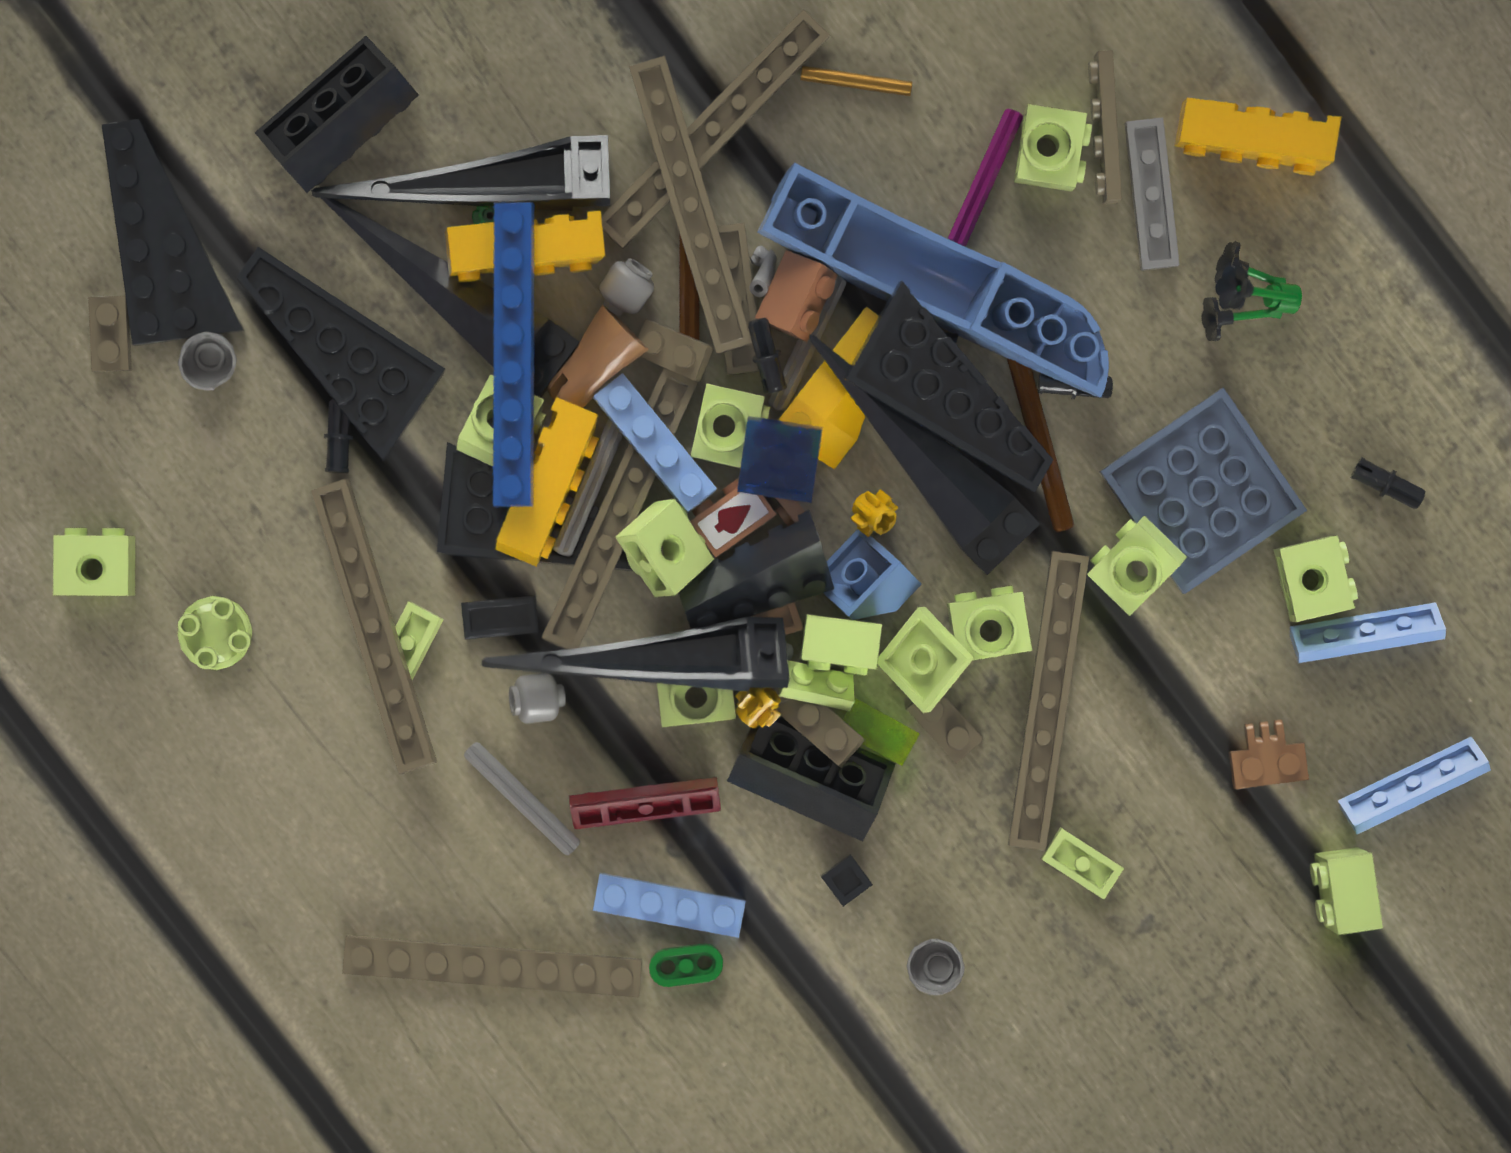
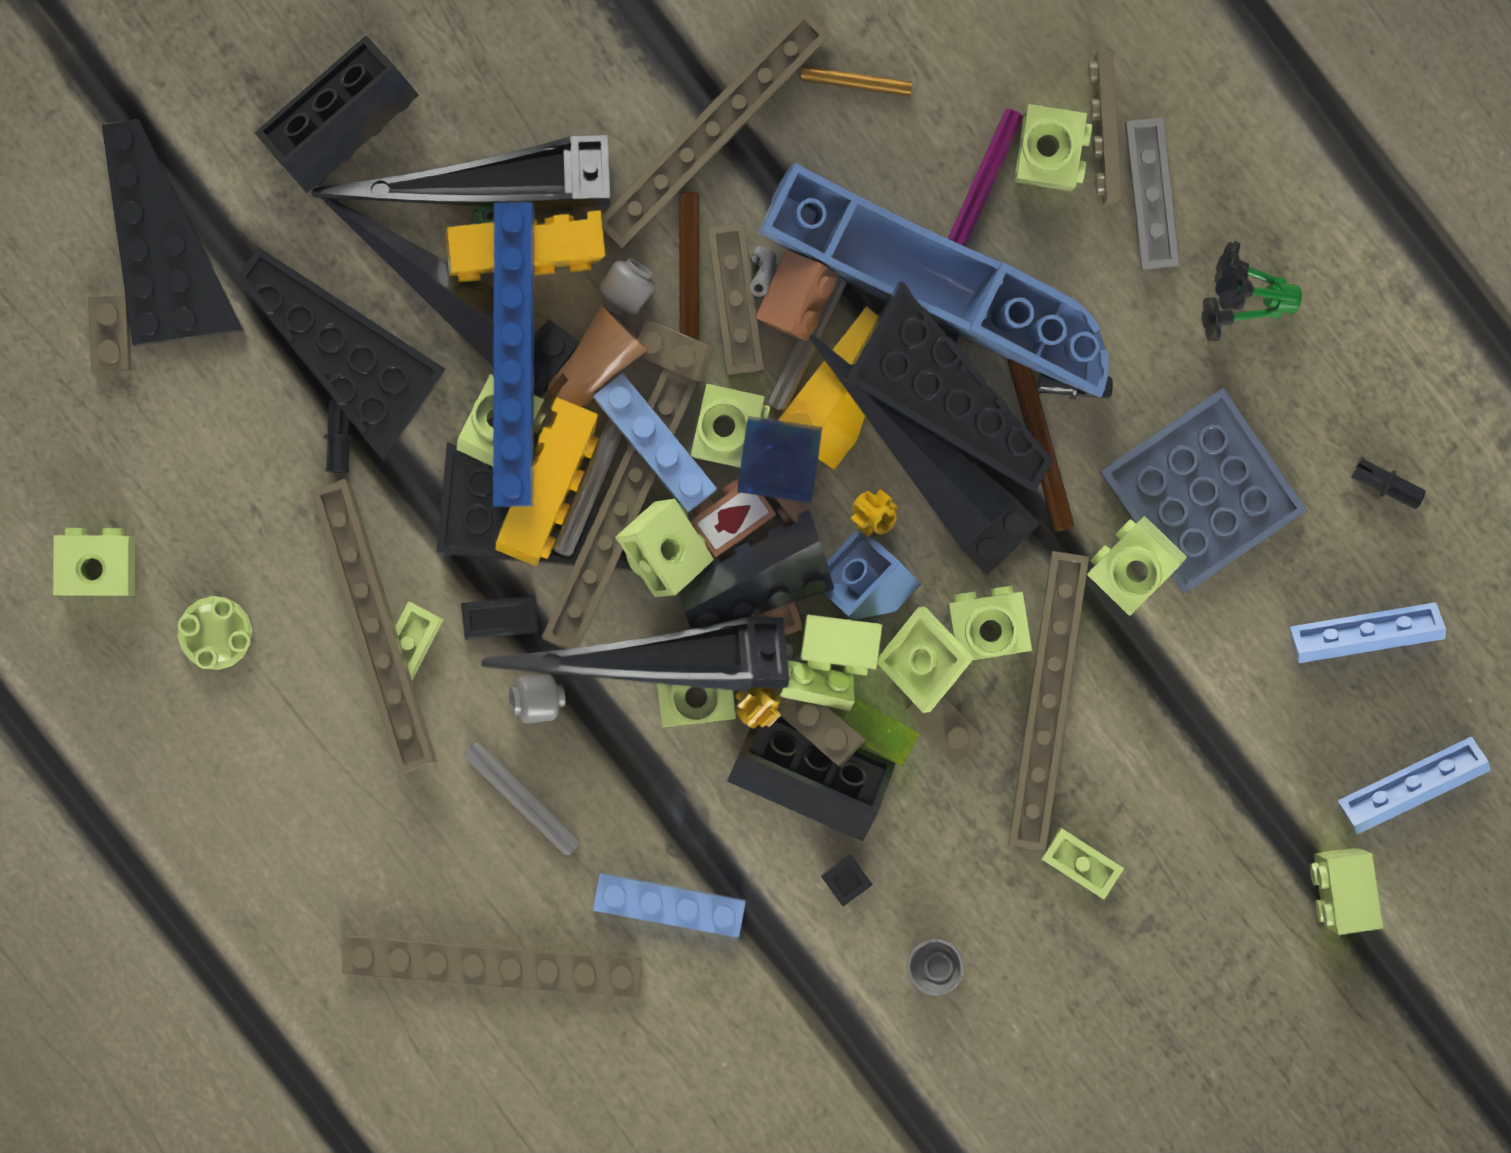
light grey hair [178,331,237,391] -> none
dark red plate [569,777,721,829] -> none
dark tan plate [629,56,752,354] -> none
green plate [649,944,723,987] -> none
black axle [748,318,787,394] -> none
yellow wedge [1175,97,1341,175] -> none
medium nougat hinge [1229,719,1309,789] -> none
yellowish green brick [1274,536,1358,622] -> none

